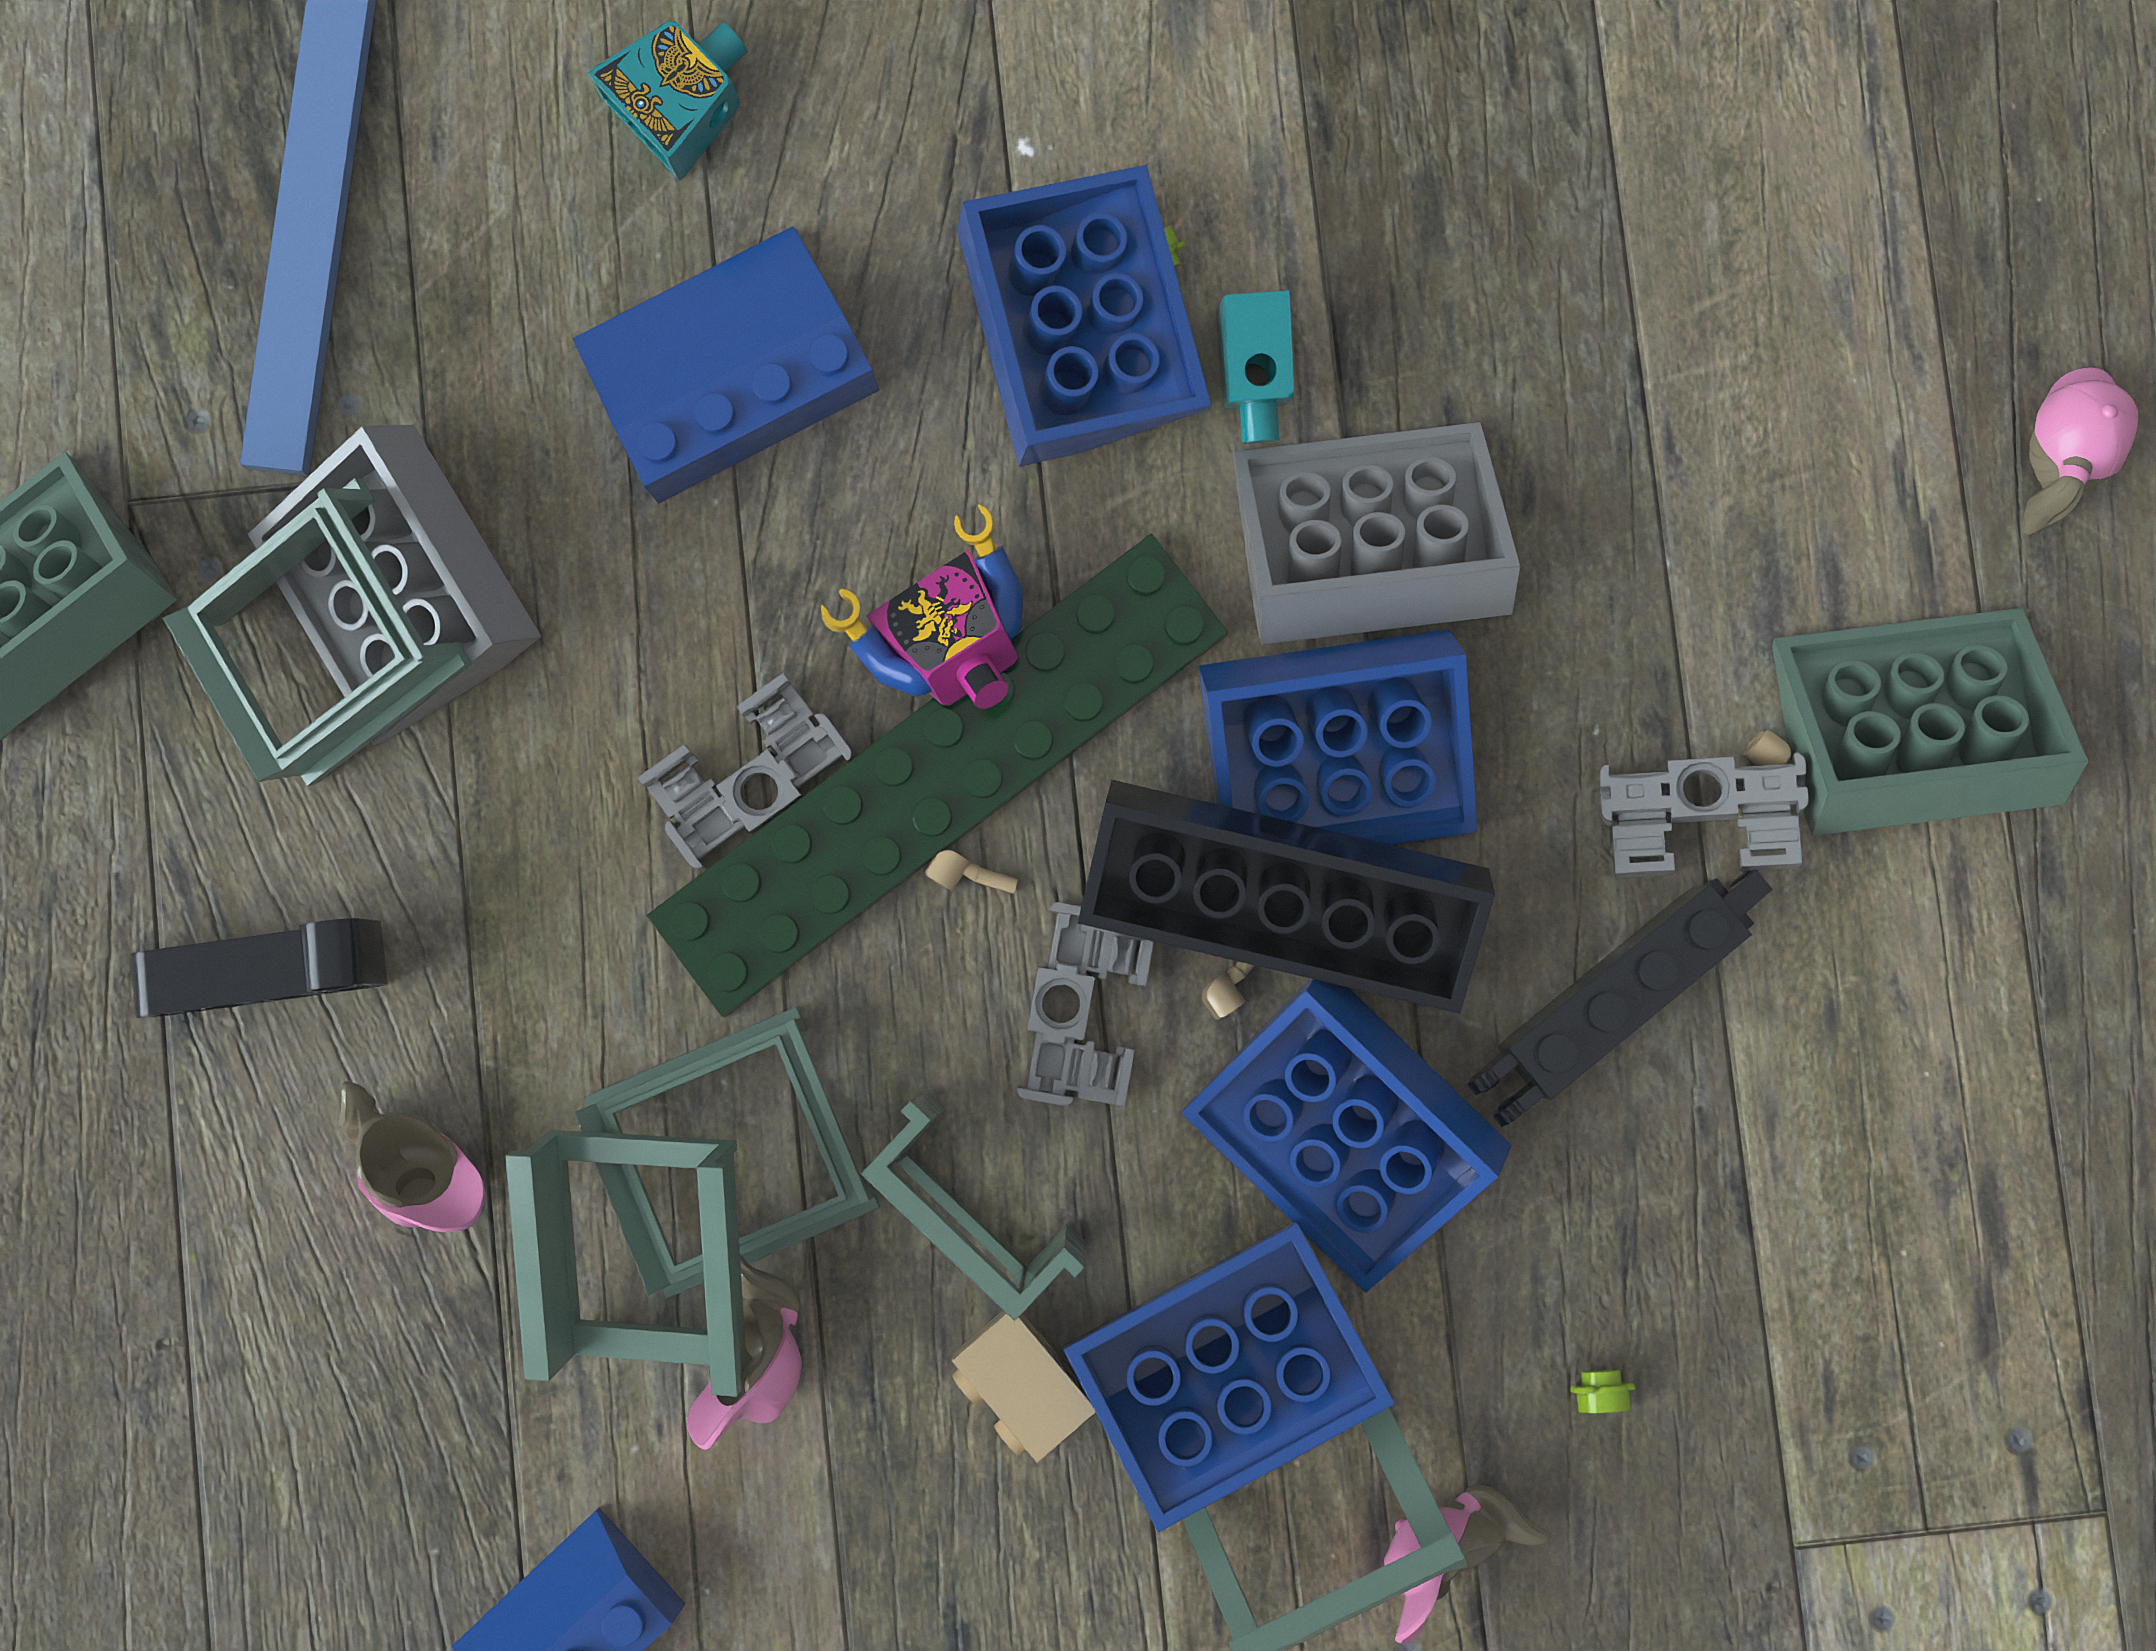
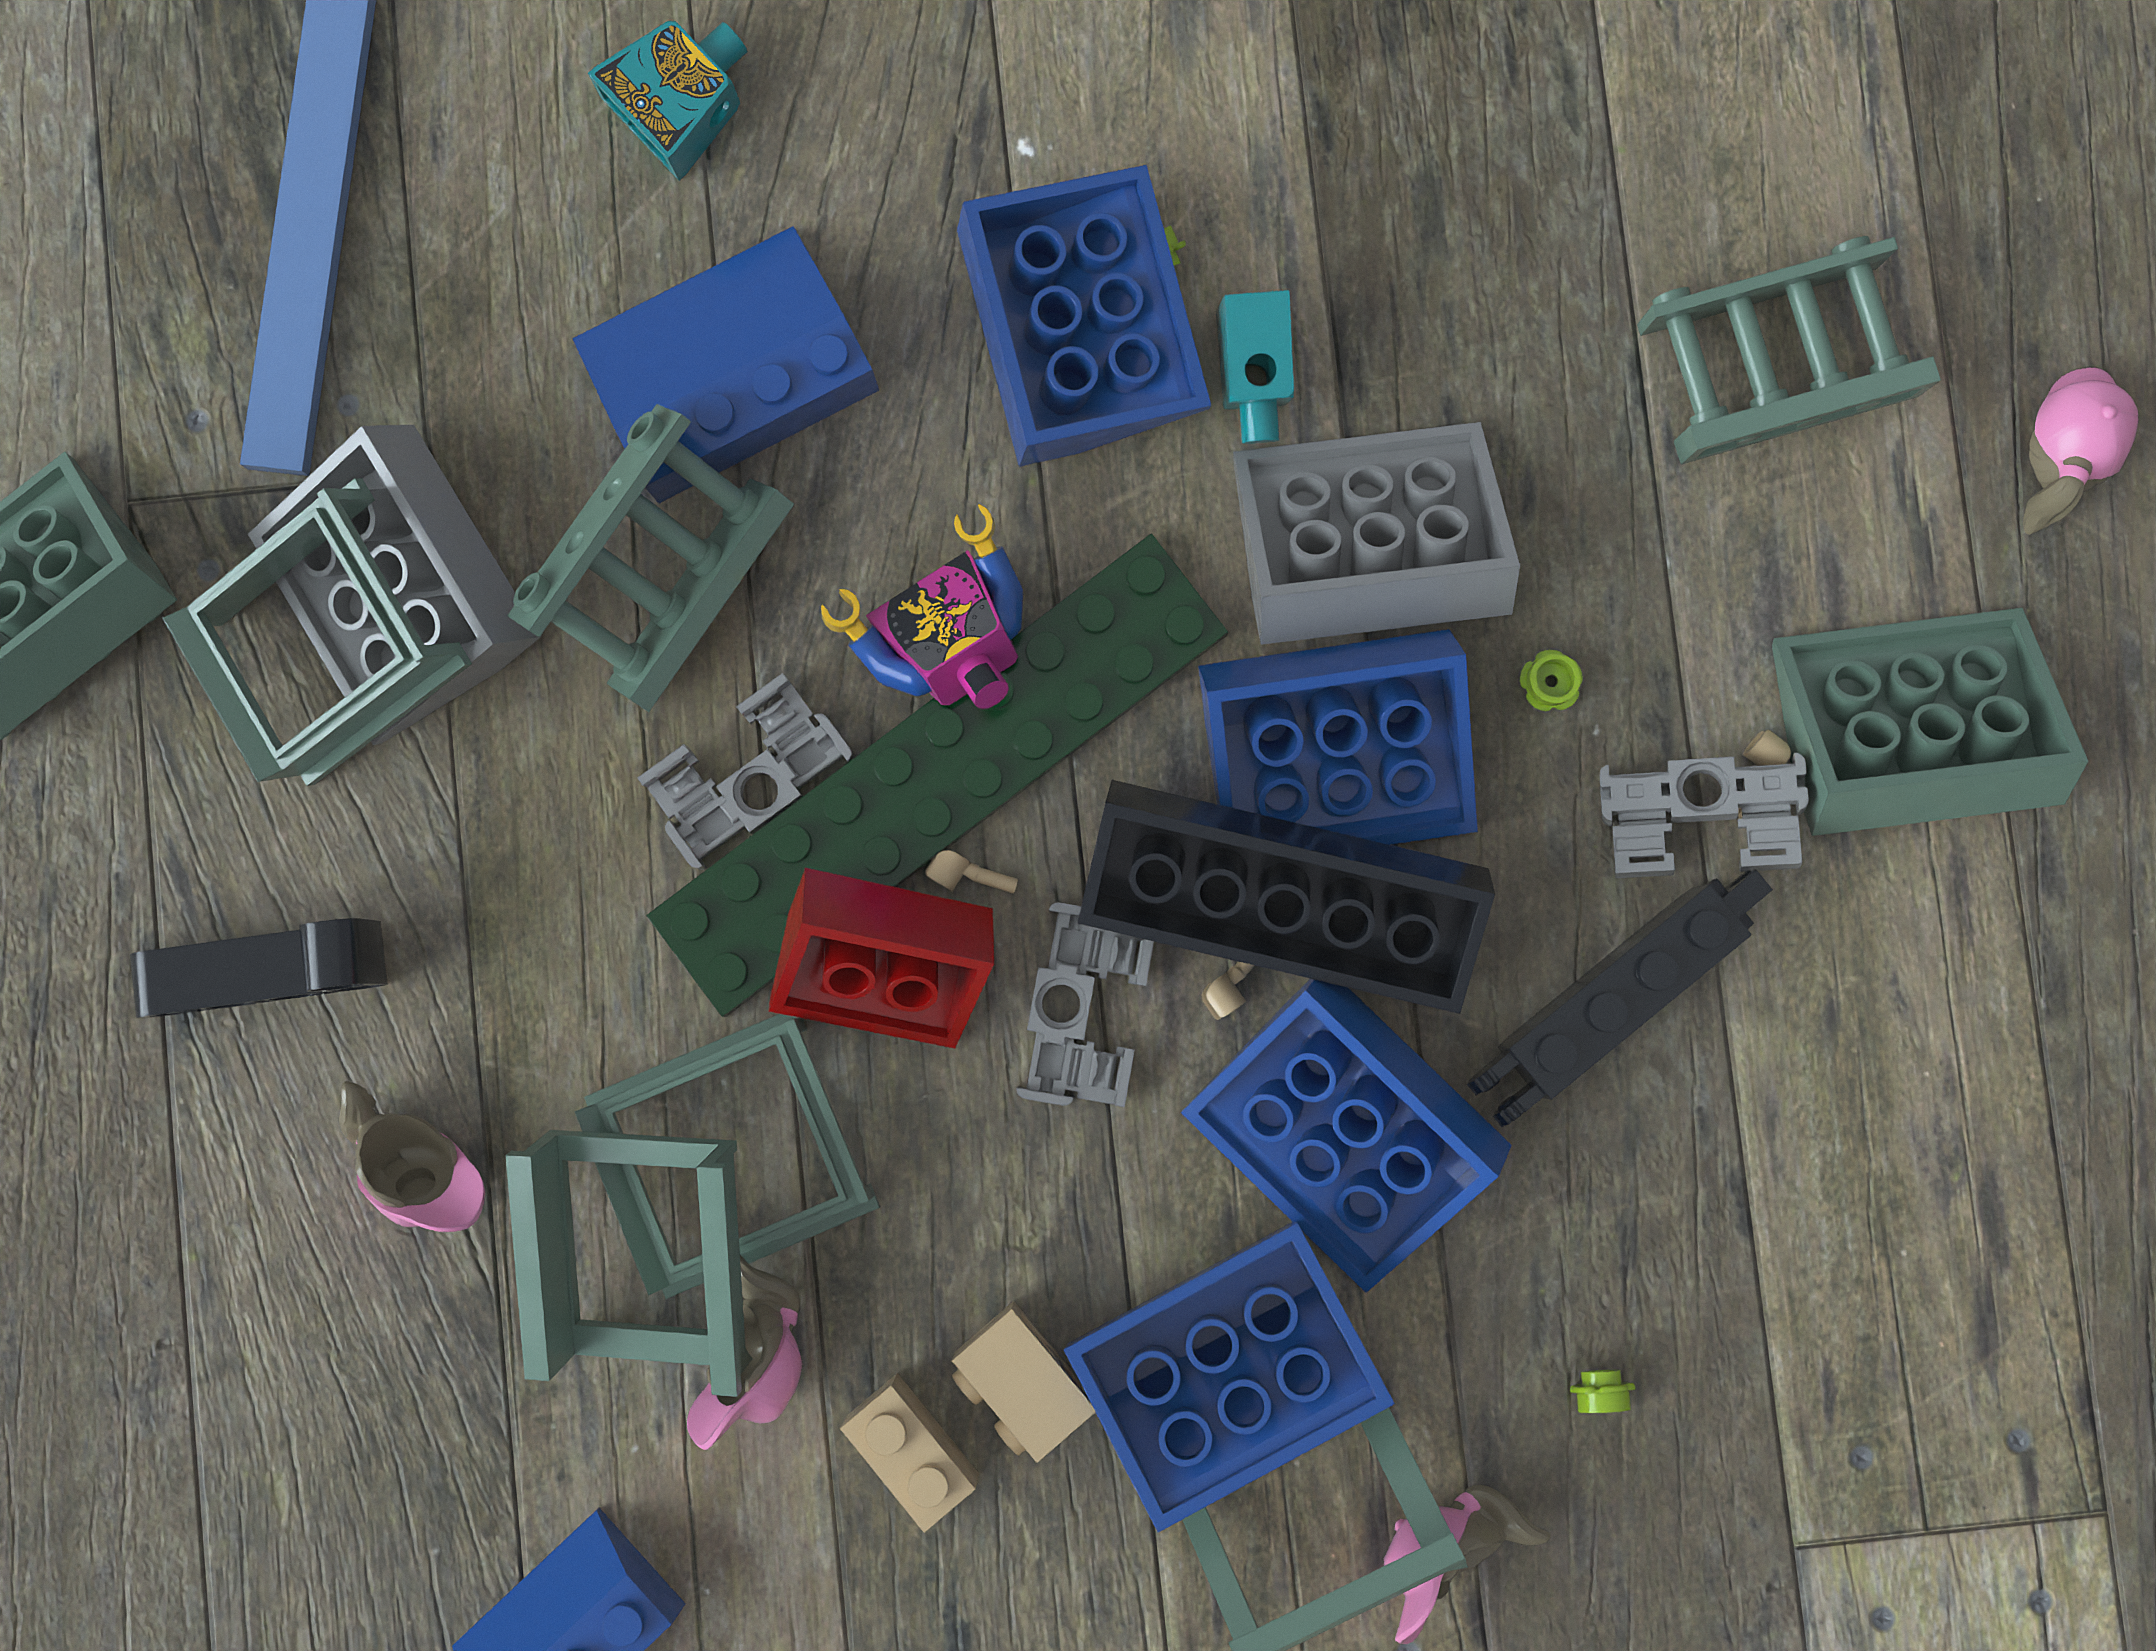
sand green piece [861,1092,1085,1321] -> none
none -> sand green fence [507,404,794,712]
none -> red slope [769,868,994,1049]
none -> tan brick [840,1373,979,1533]
none -> lime plate [1520,650,1583,712]
none -> sand green fence [1637,236,1941,465]

